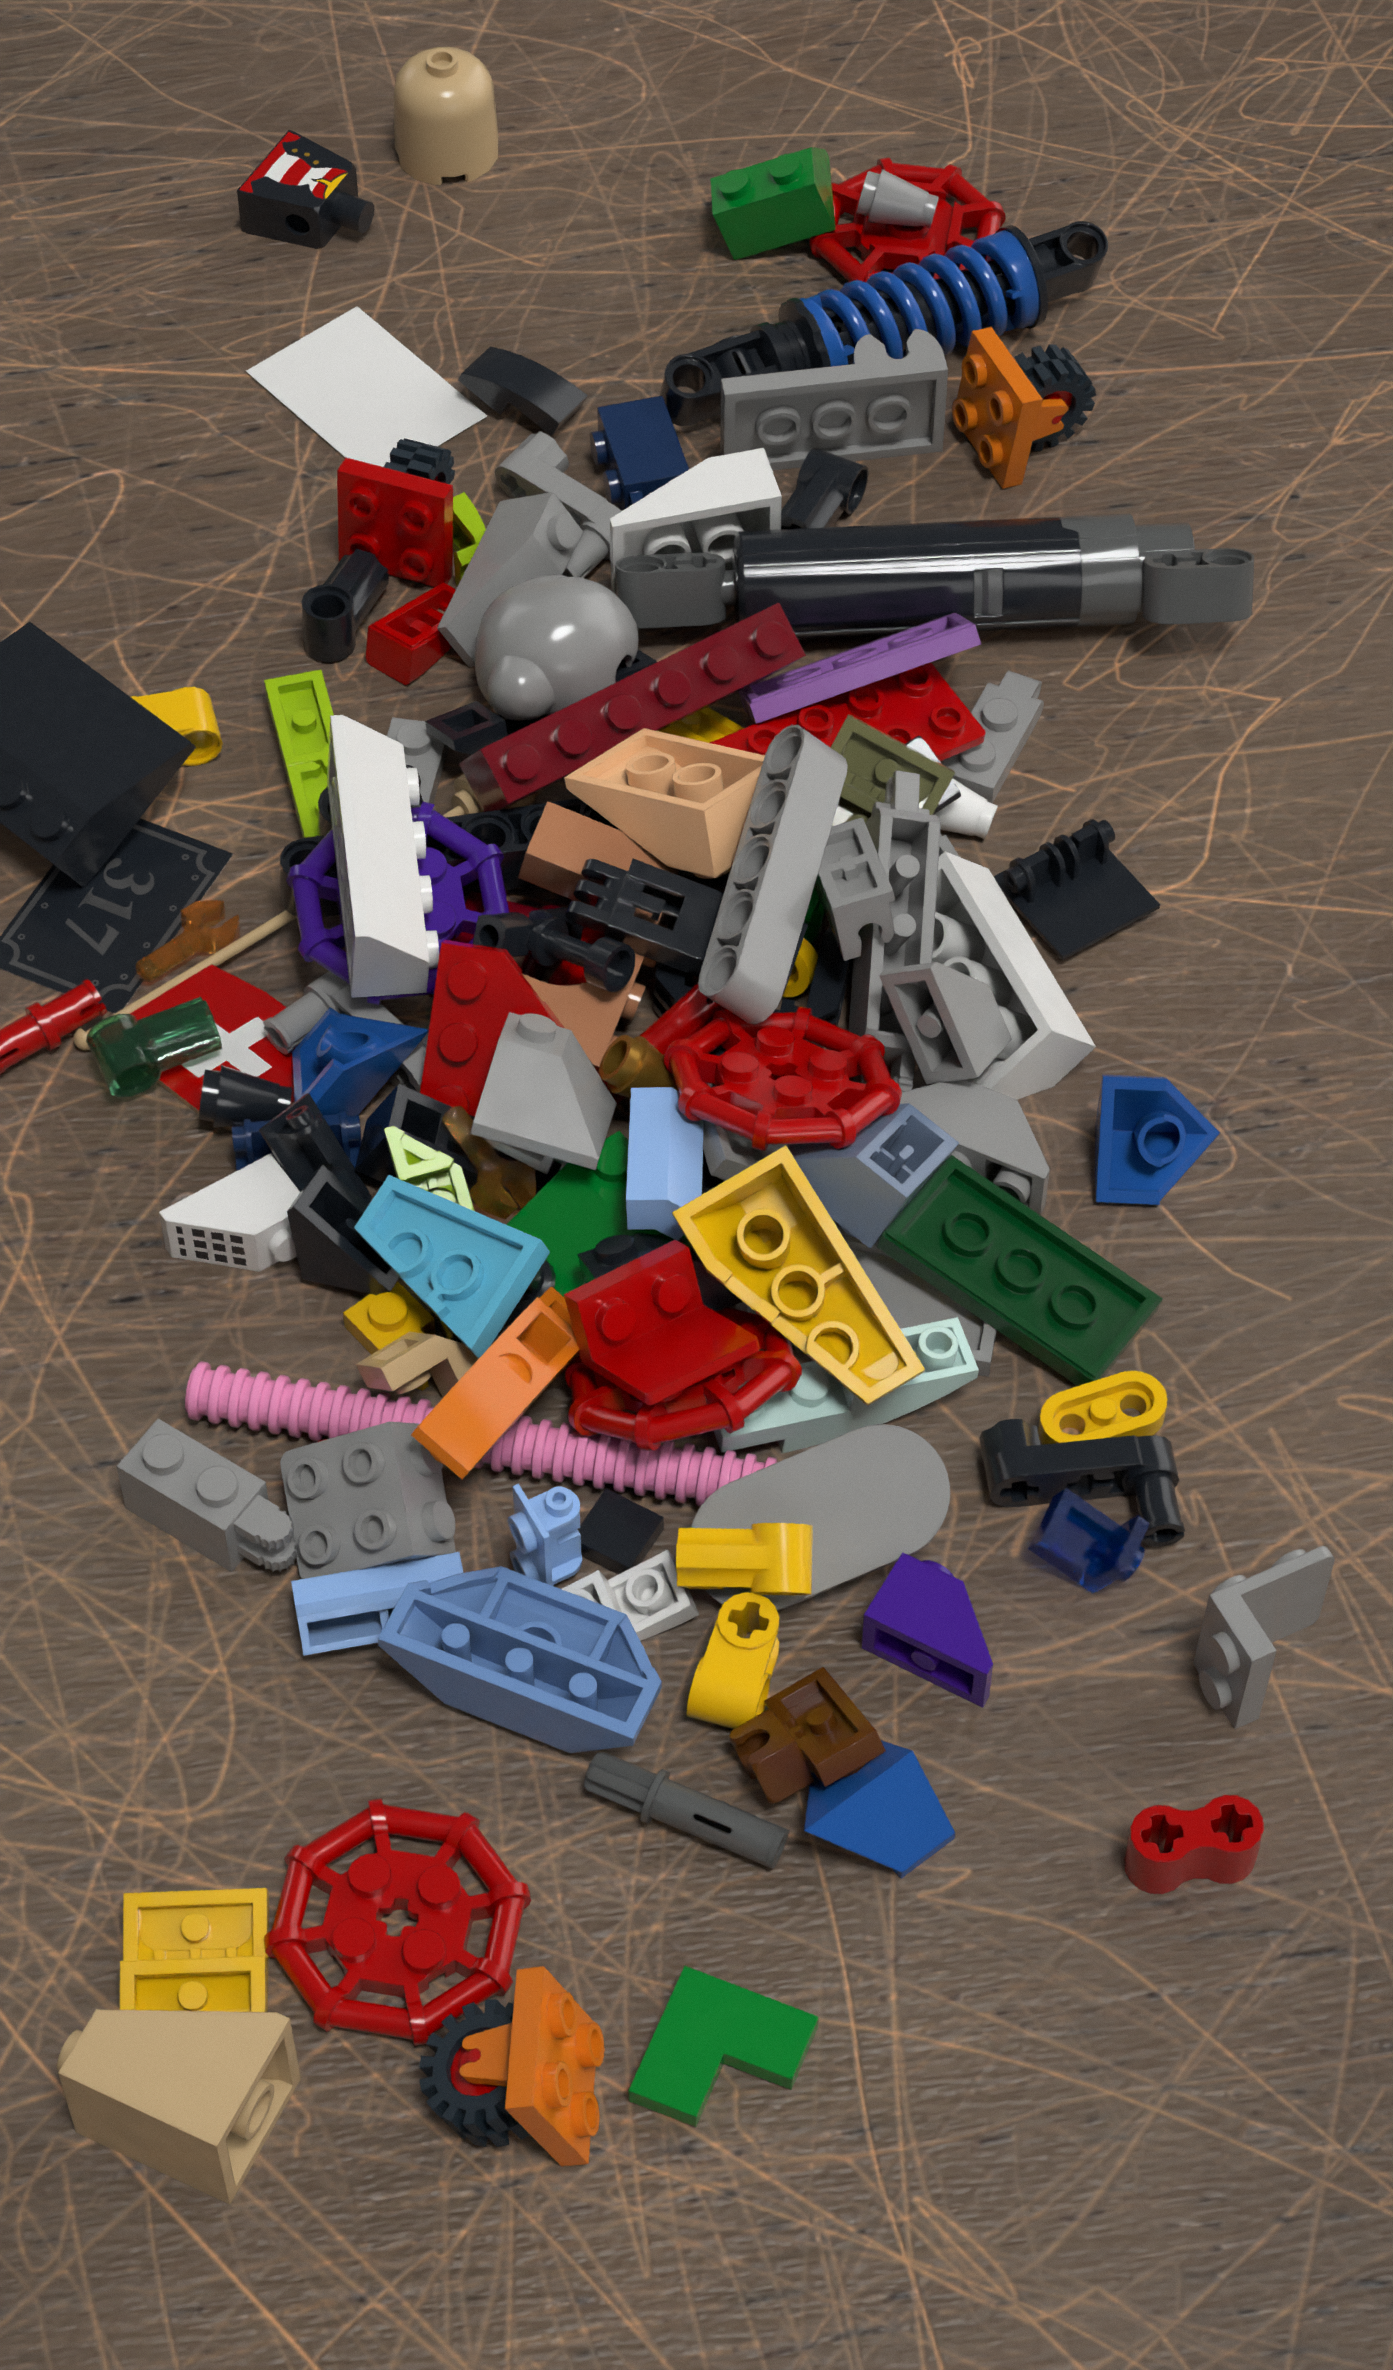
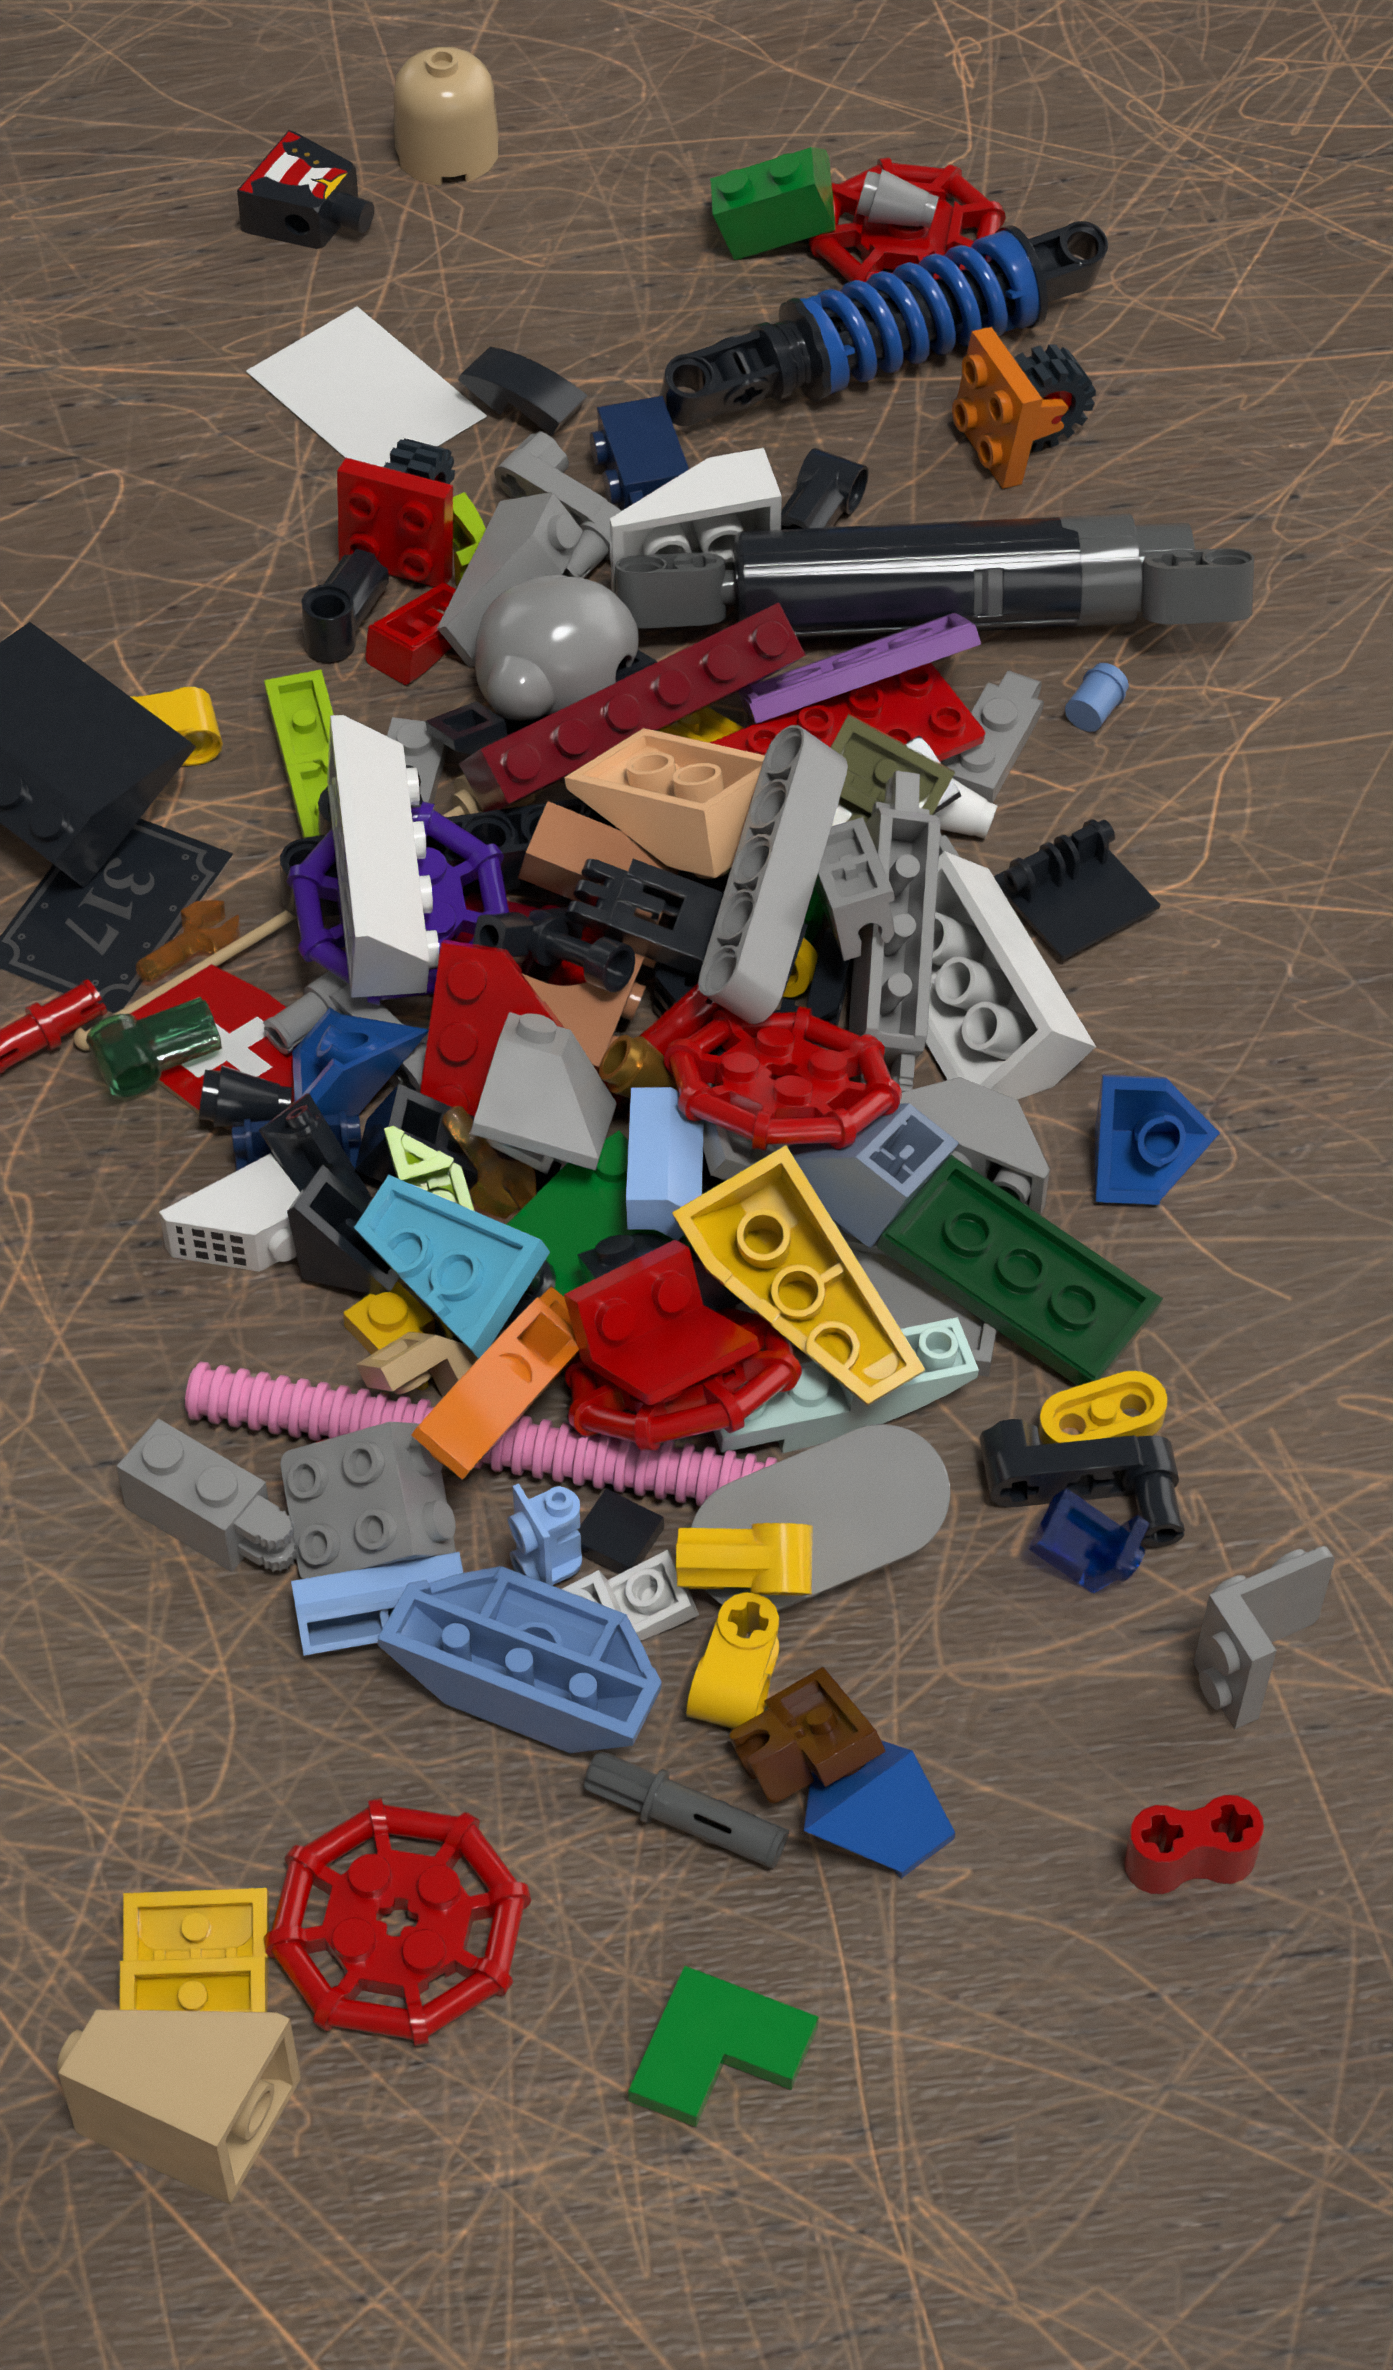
orange plate [419,1966,604,2167] -> none
light grey hinge [720,329,948,471] -> none
dark purple slope [861,1552,993,1708] -> none
light grey slope [879,962,1012,1084] -> none
none -> medium blue piece [1065,663,1129,732]

